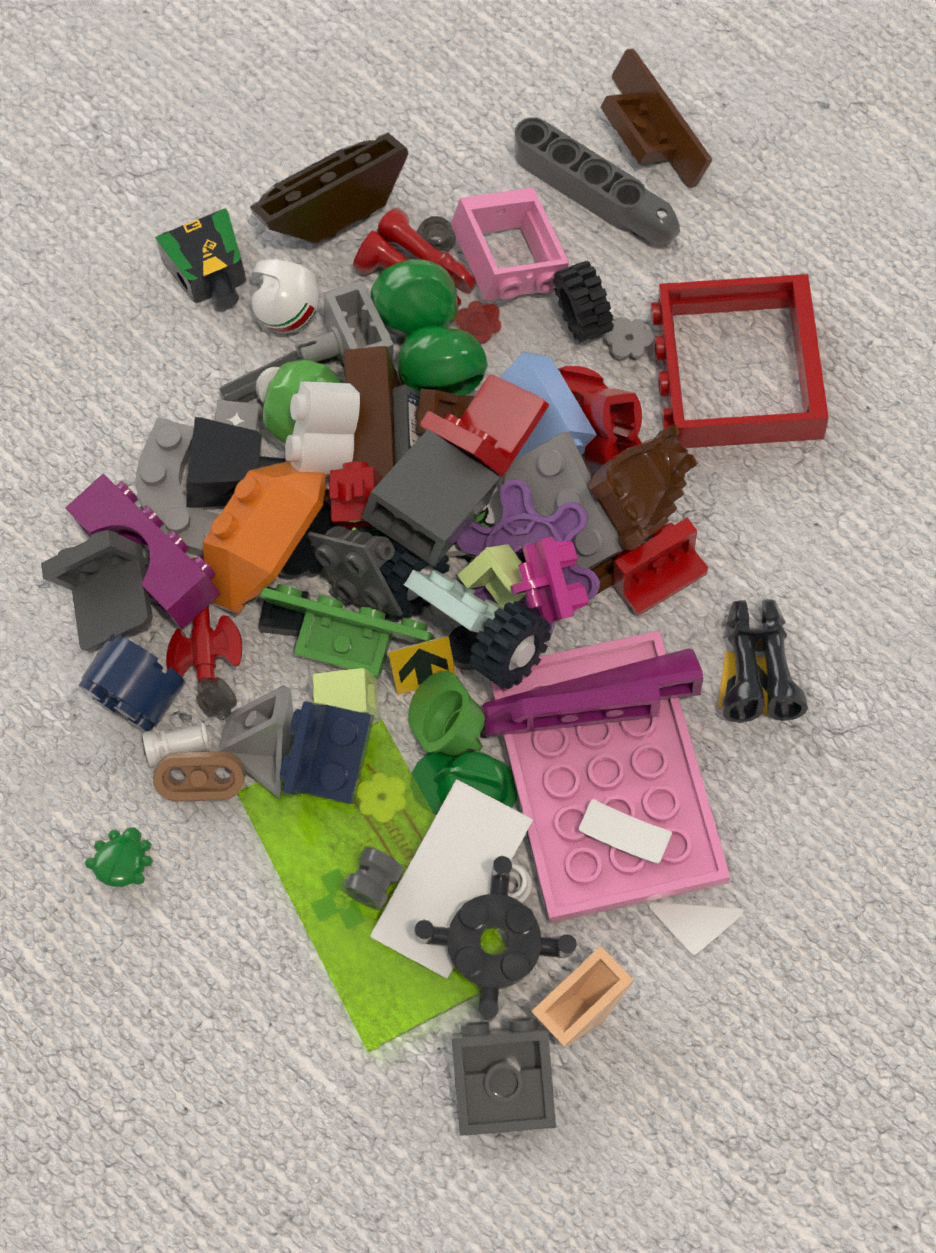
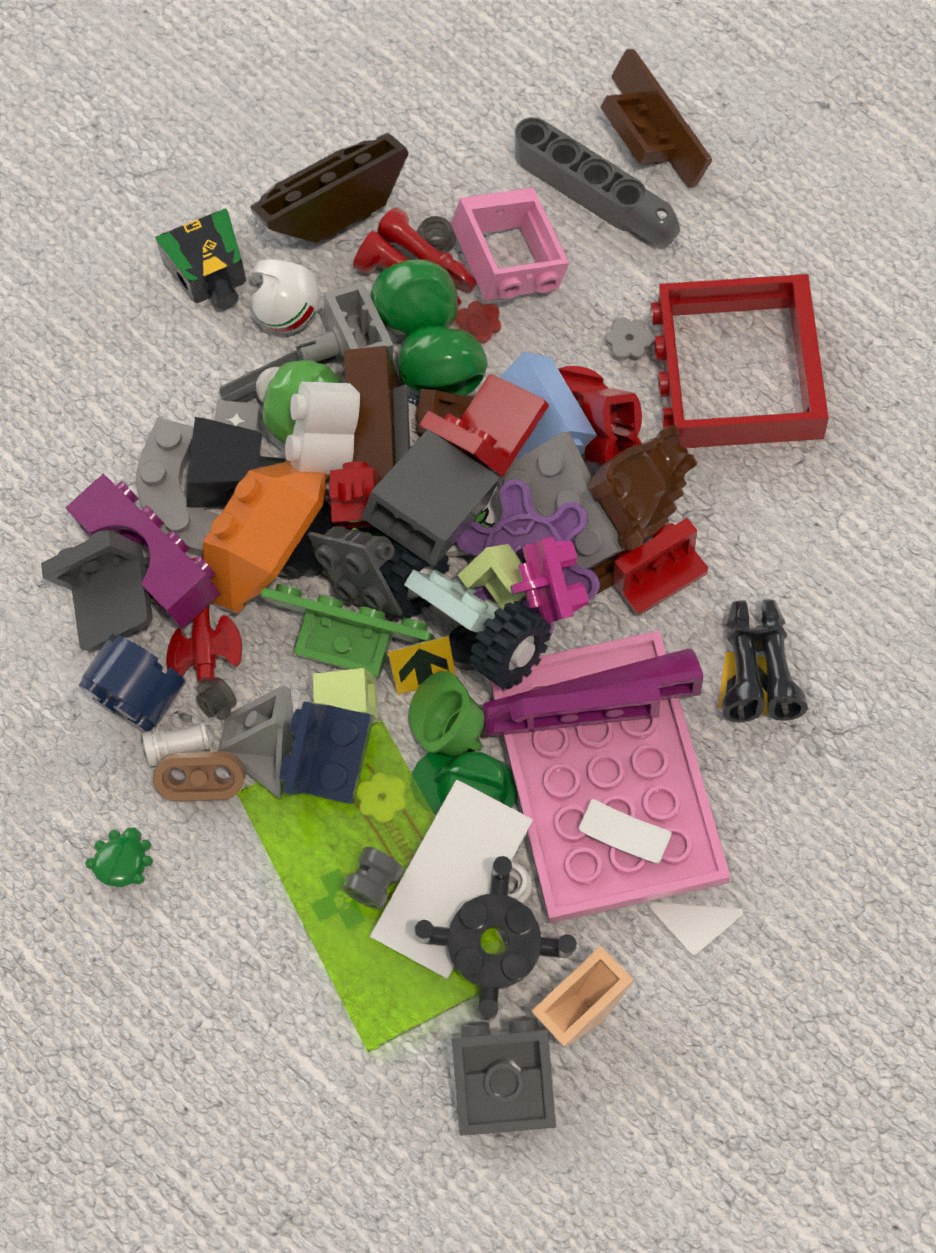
black tile [259,587,310,637] -> none
black tyre [553,261,614,343] -> none

